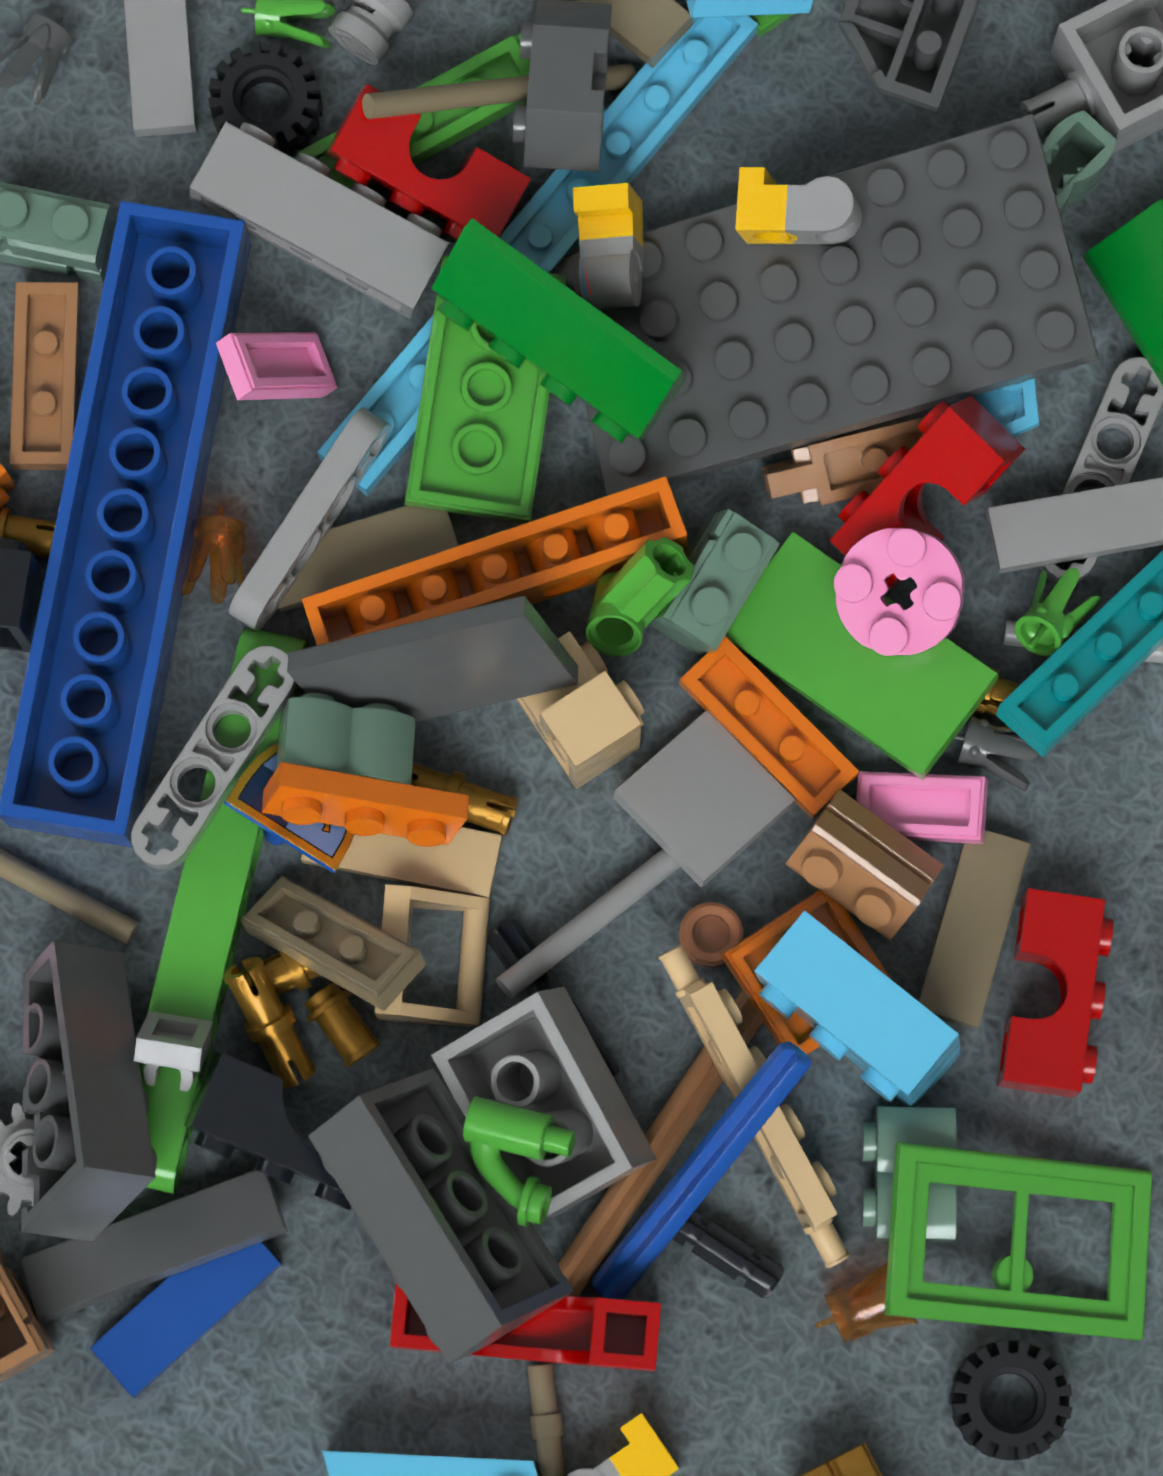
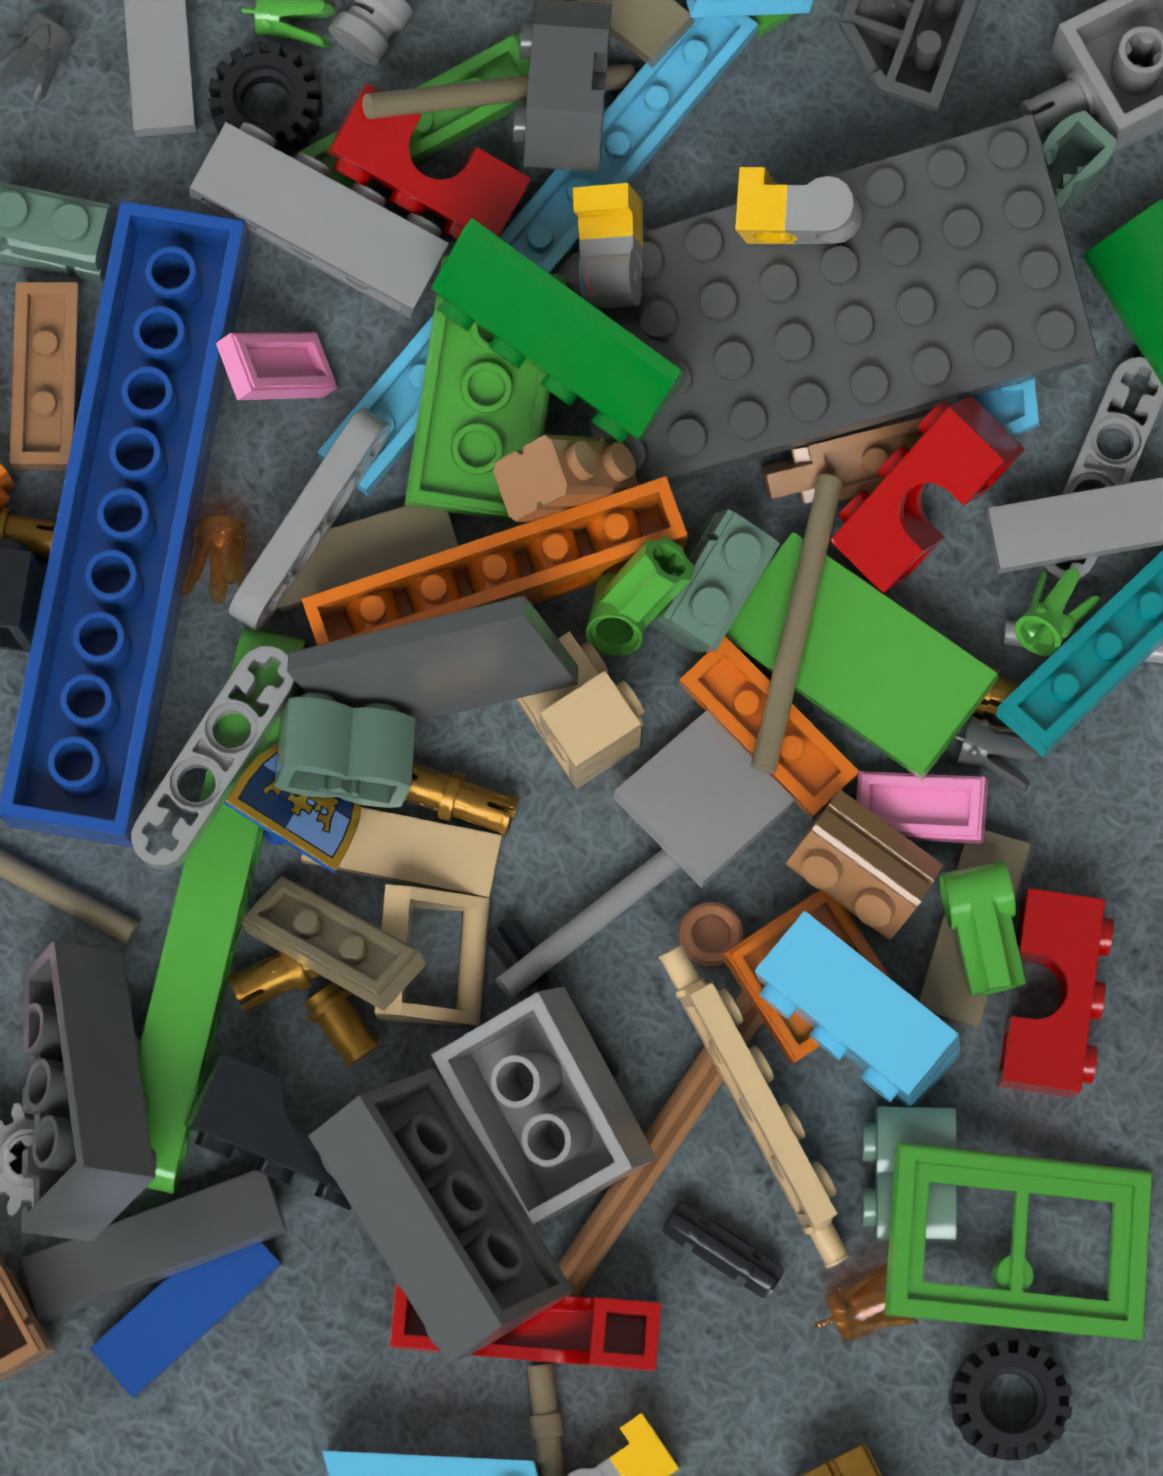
light grey tile [134,1011,213,1091] -> none
pearl gold pin [223,957,316,1089] -> none
orange plate [262,762,469,847] -> none
bright green plant [463,1096,576,1227] -> none
blue axle [591,1041,811,1300] -> none
bright pink plate [834,528,965,656] -> none
none -> medium nougat brick [493,435,638,522]
none -> dark tan axle [751,474,843,773]
none -> bright green piece [939,861,1026,997]

